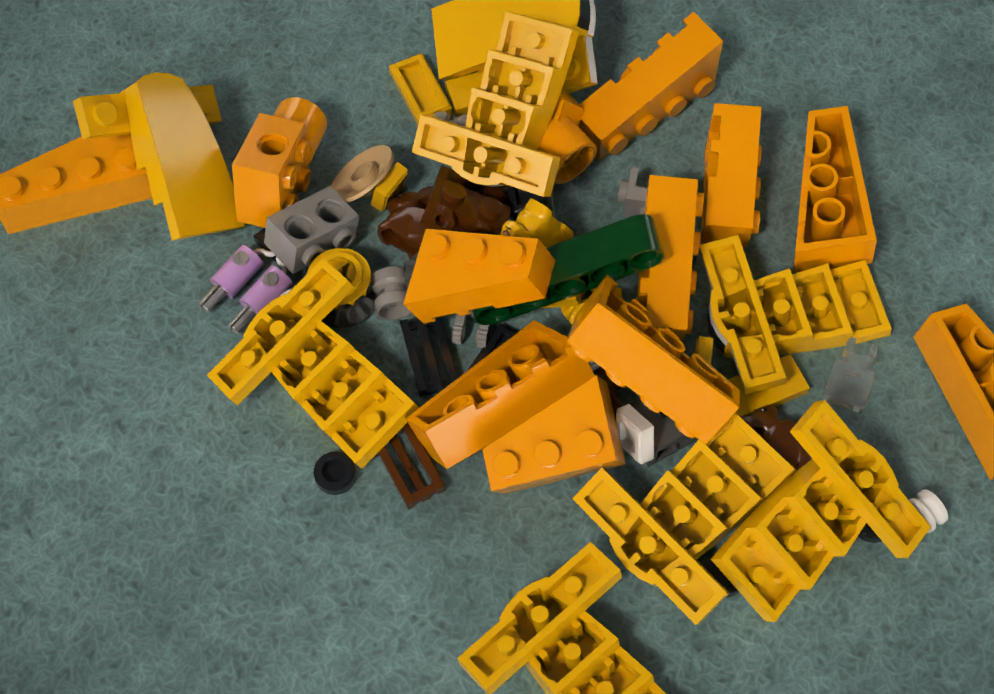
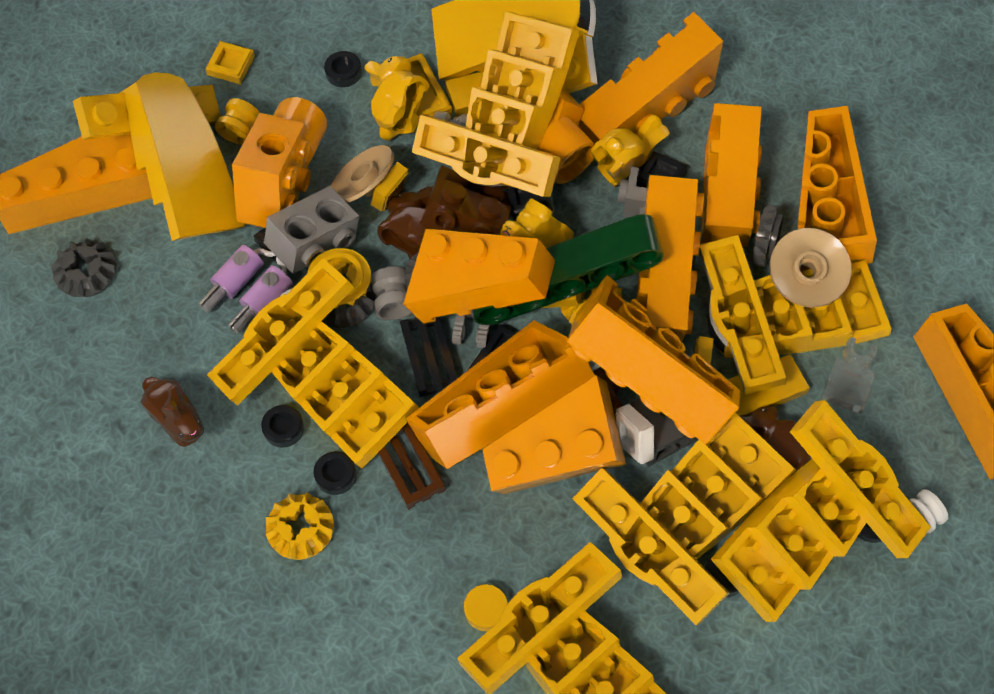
none -> dark grey gear [51,238,116,297]
none -> reddish brown animal [140,376,204,447]
none -> yellow tile [205,41,255,85]
none -> yellow wheel [214,98,260,145]
none -> black tile [261,405,304,448]
none -> yellow gear [265,492,334,560]
none -> black tile [324,51,362,87]
none -> yellow animal [364,56,429,141]
none -> yellow tile [464,584,508,631]
none -> yellow animal [590,115,670,187]
none -> black tile [636,151,688,188]
none -> dark grey gear [753,204,784,268]
none -> tan dish [769,228,852,308]

